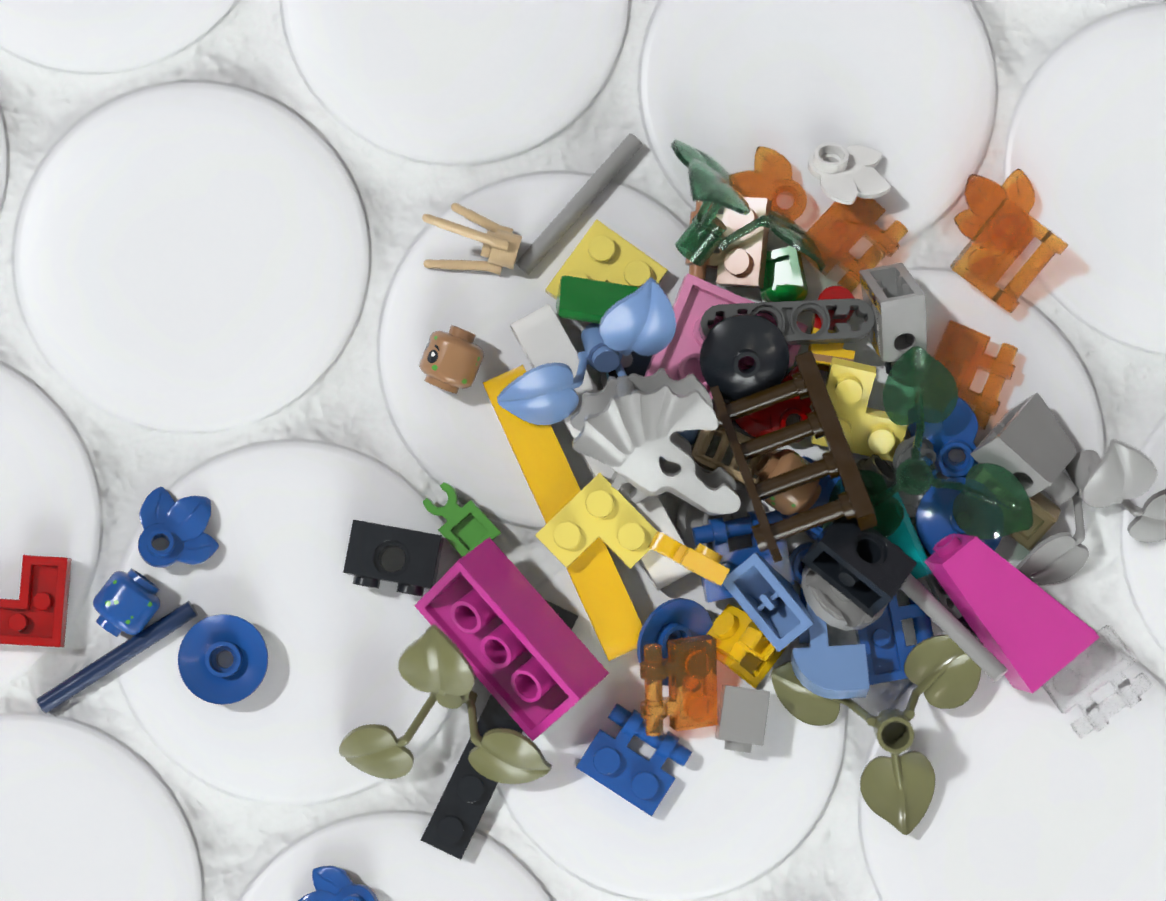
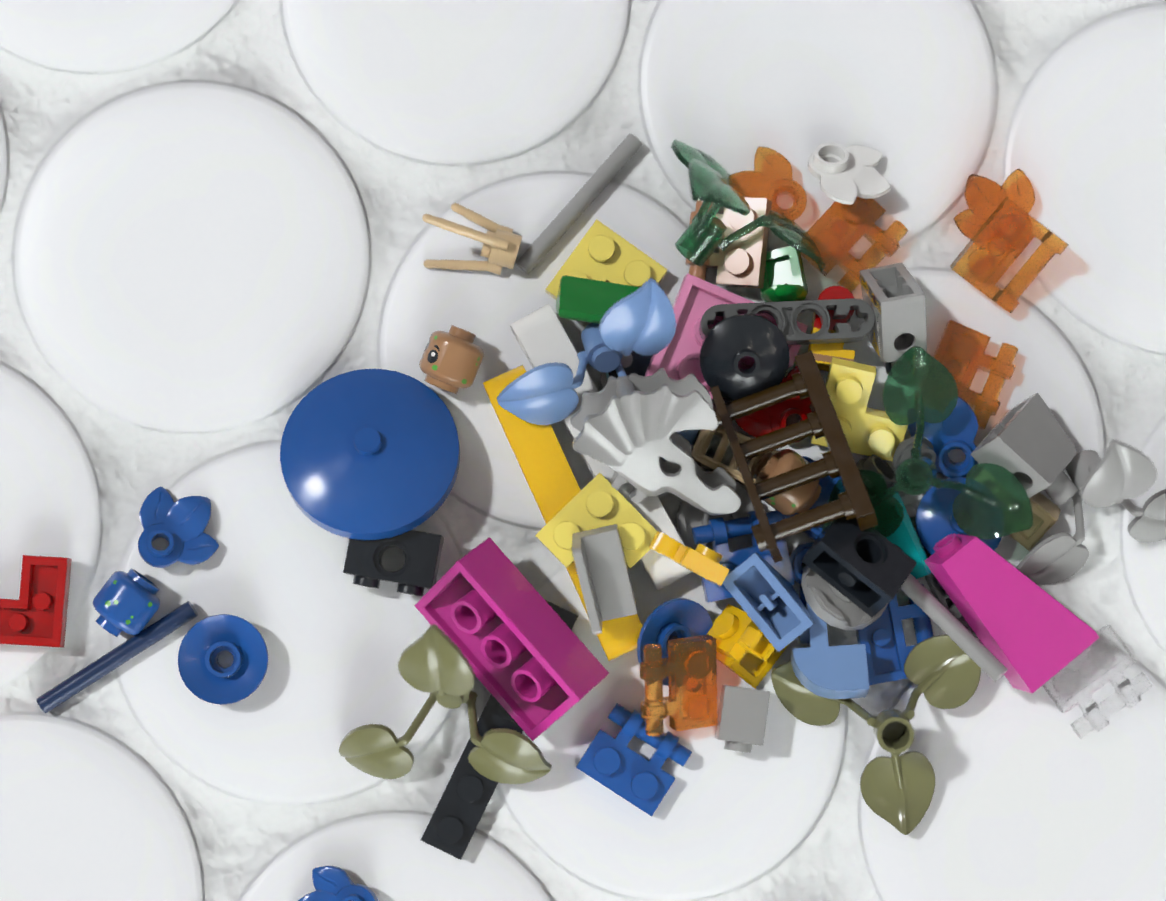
bright green plate [423,482,502,557] -> none
none -> blue dish [280,369,460,540]
none -> light grey panel [572,524,638,635]

